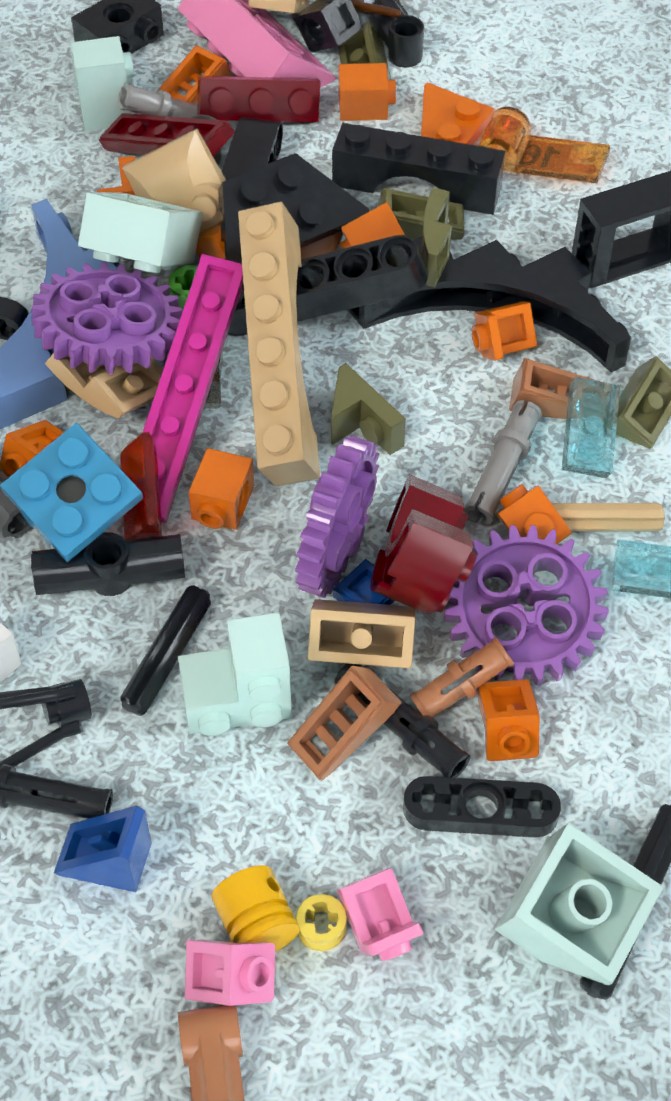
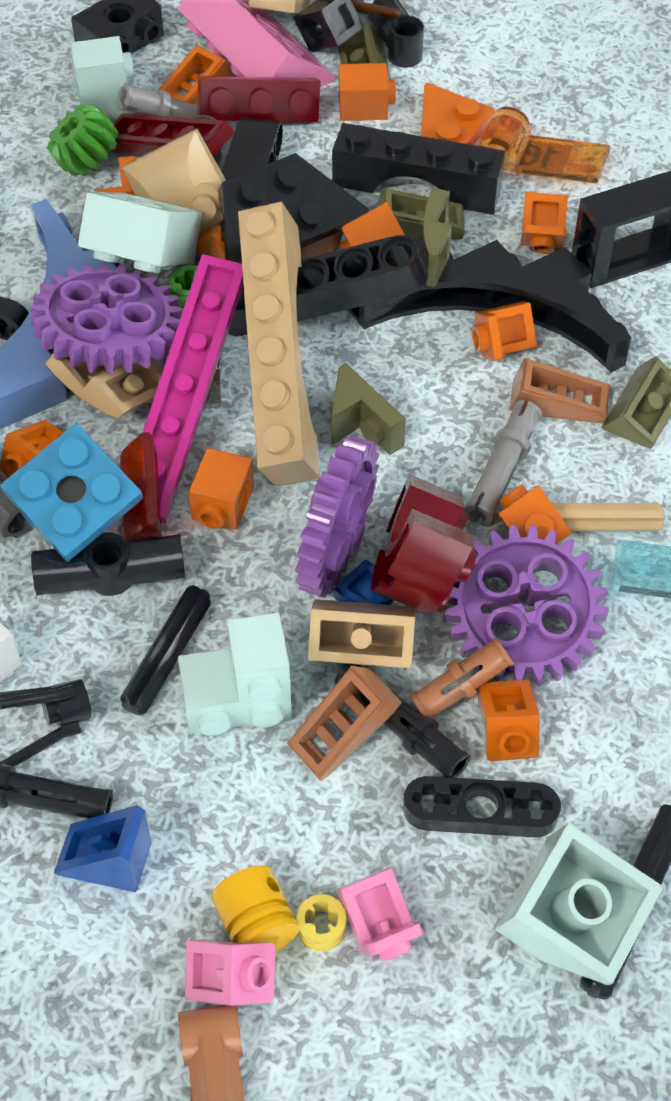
clear light blue plate [561,377,620,478] -> none
none -> bright green gear [47,104,119,177]
none -> orange bracket [520,192,568,253]

